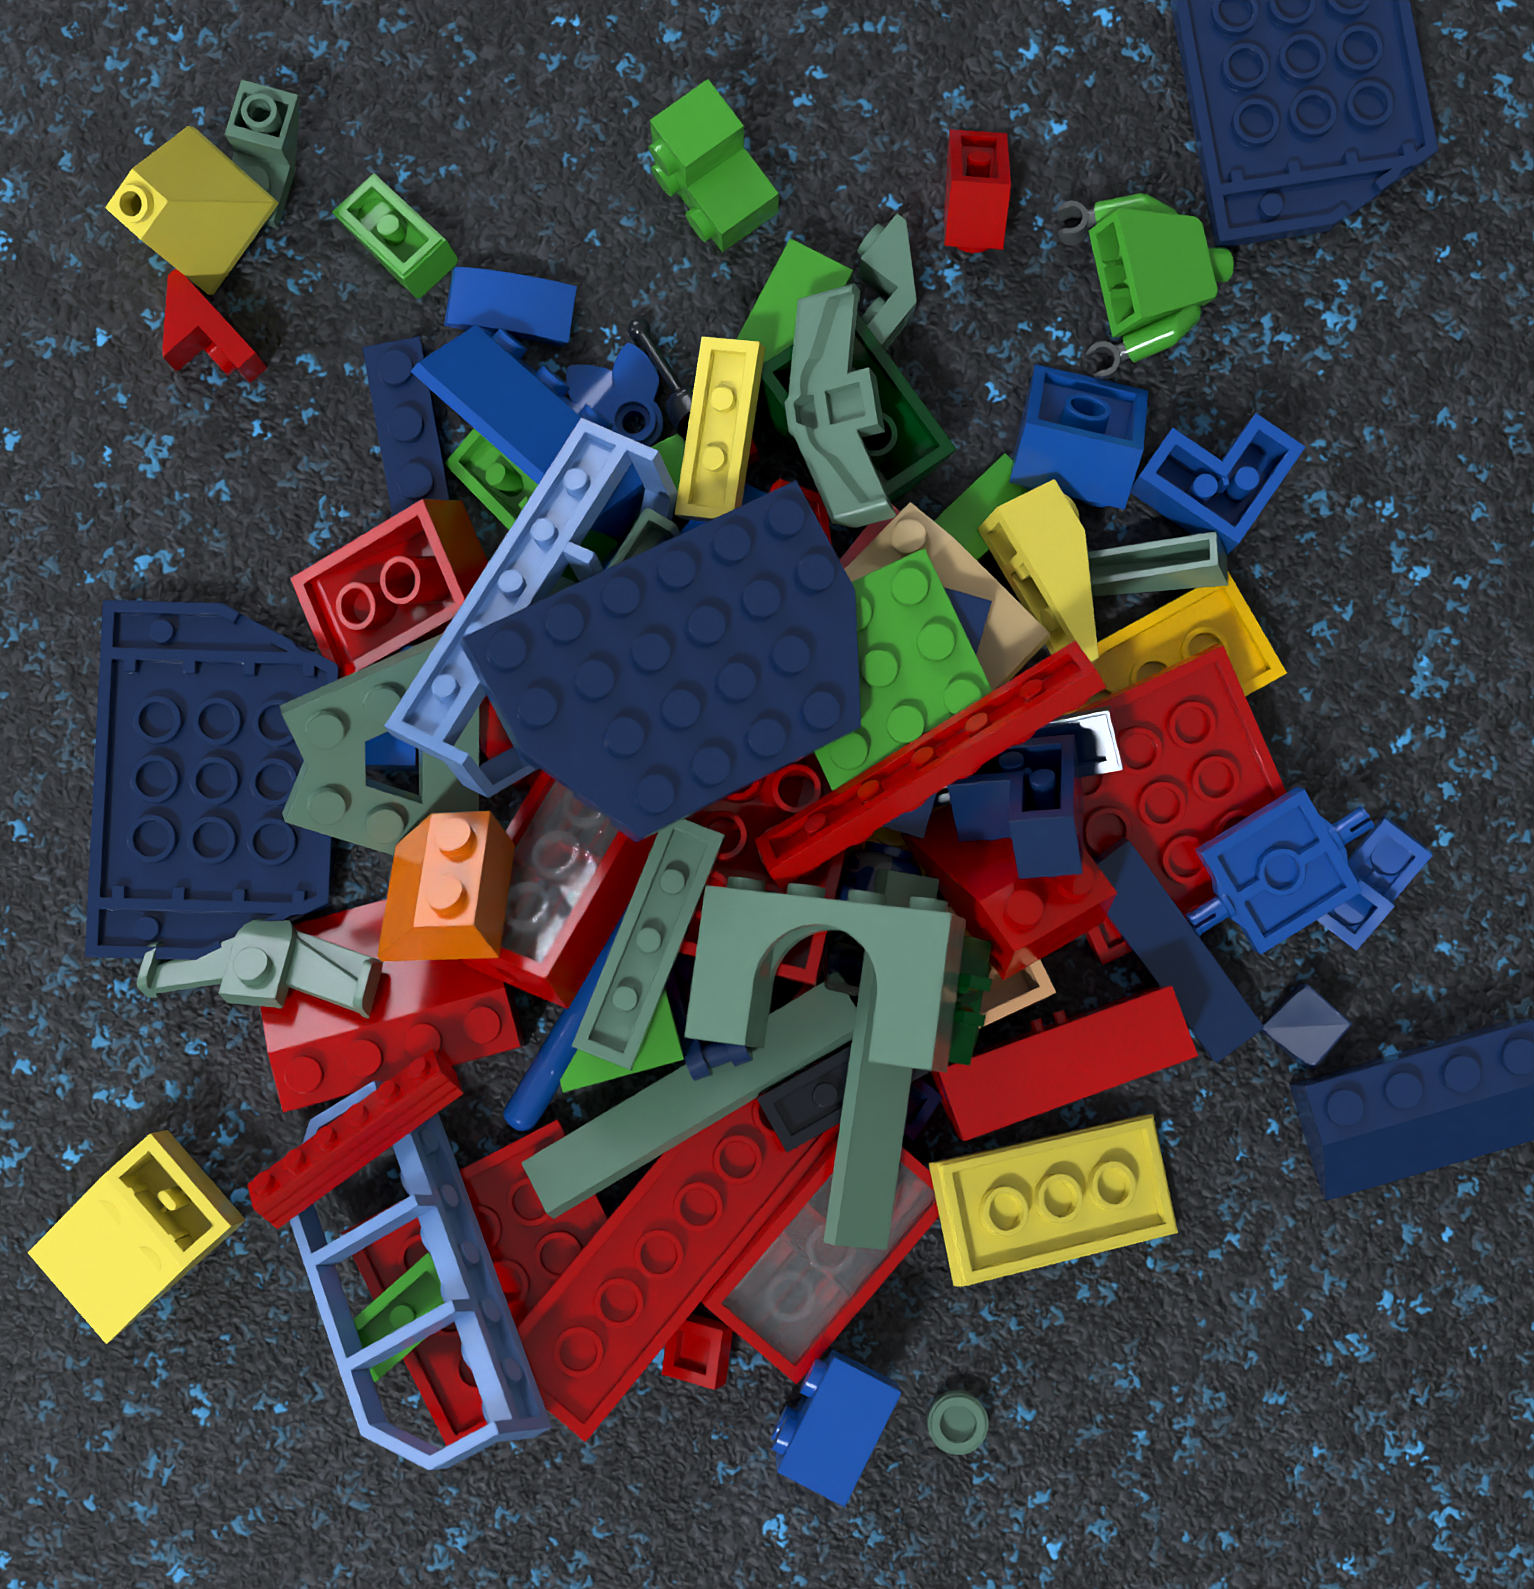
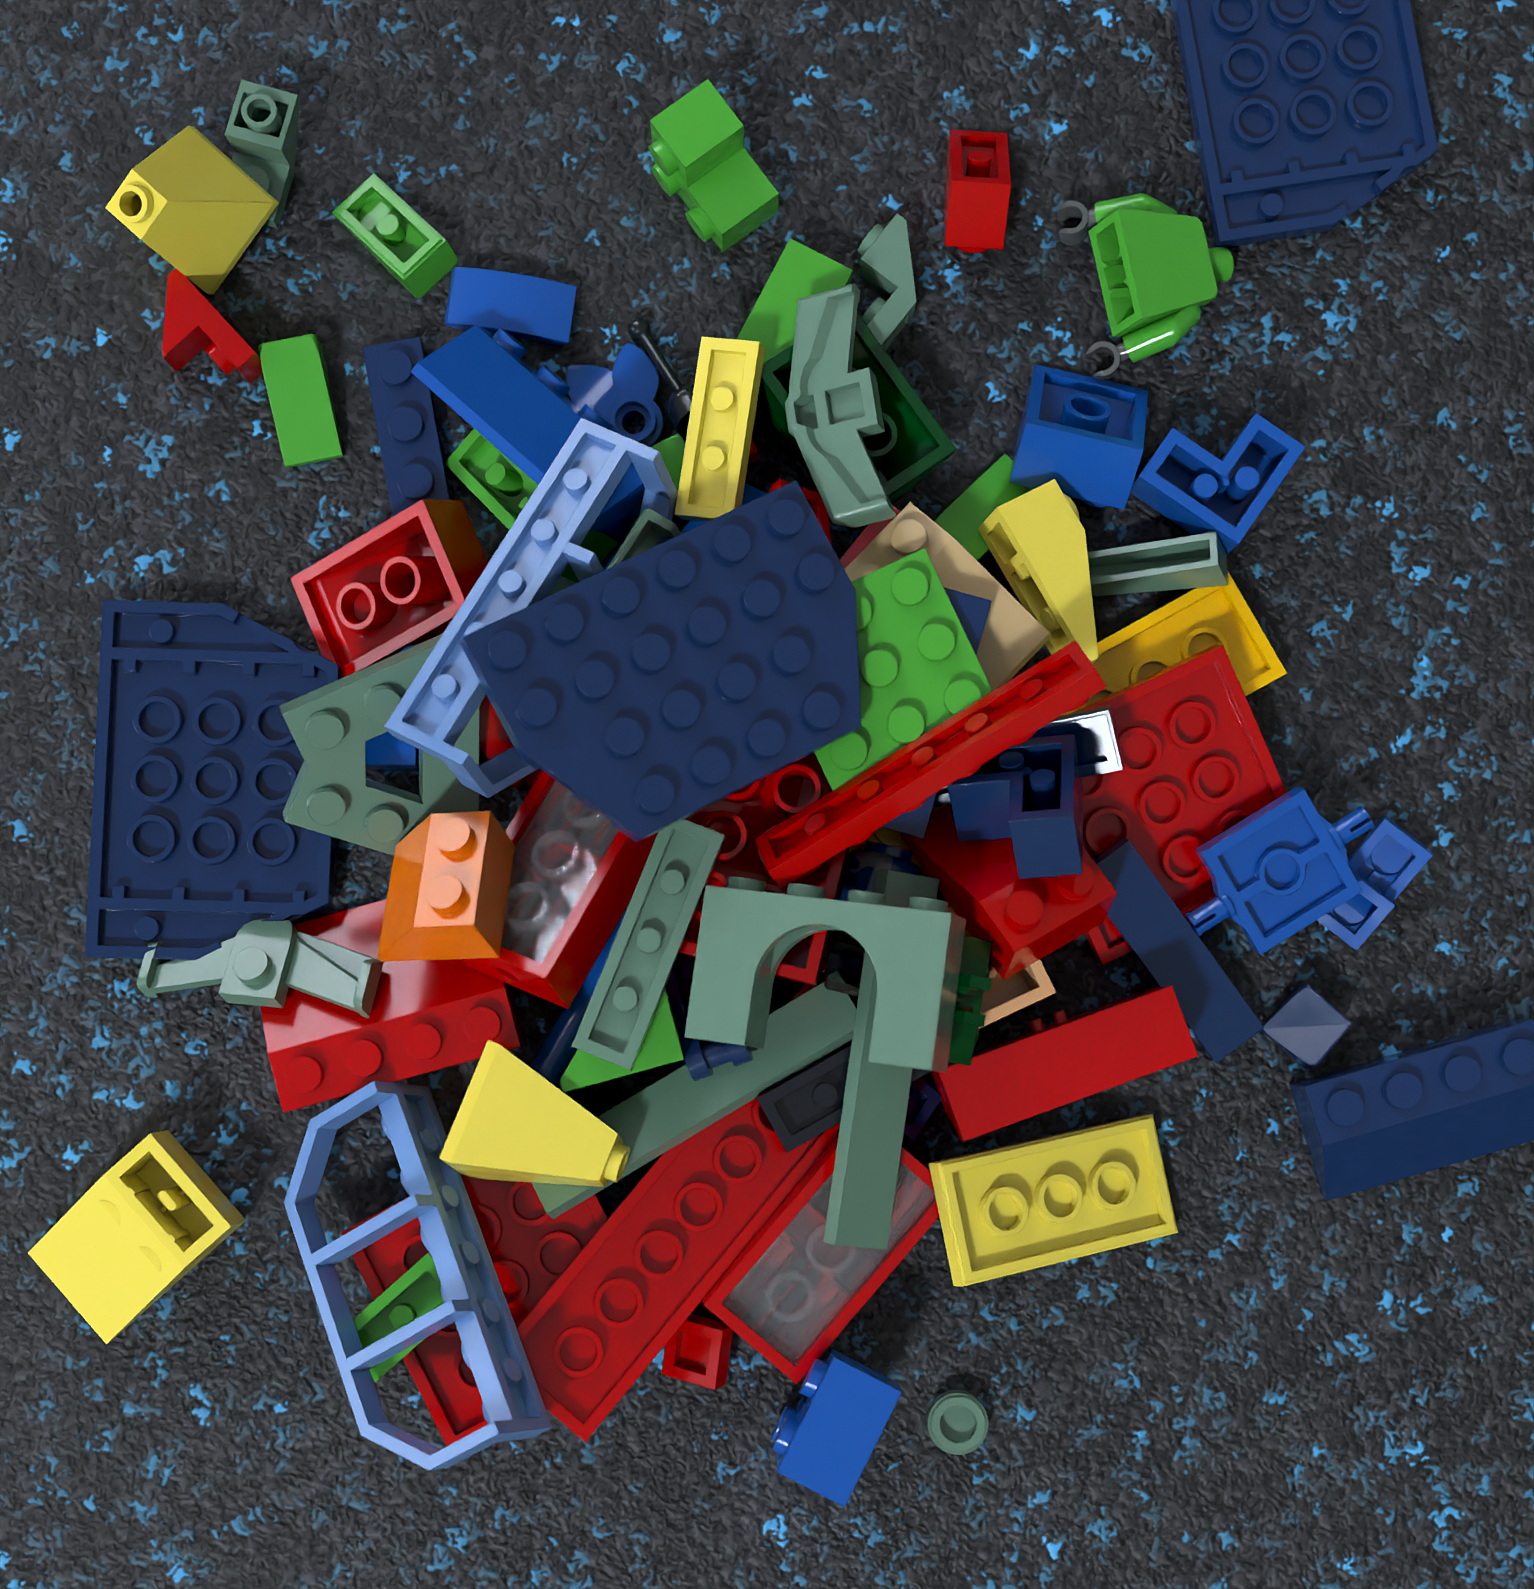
red piece [247,1048,463,1229] -> none
none -> bright green slope [258,334,344,468]
none -> light yellow slope [439,1040,630,1187]

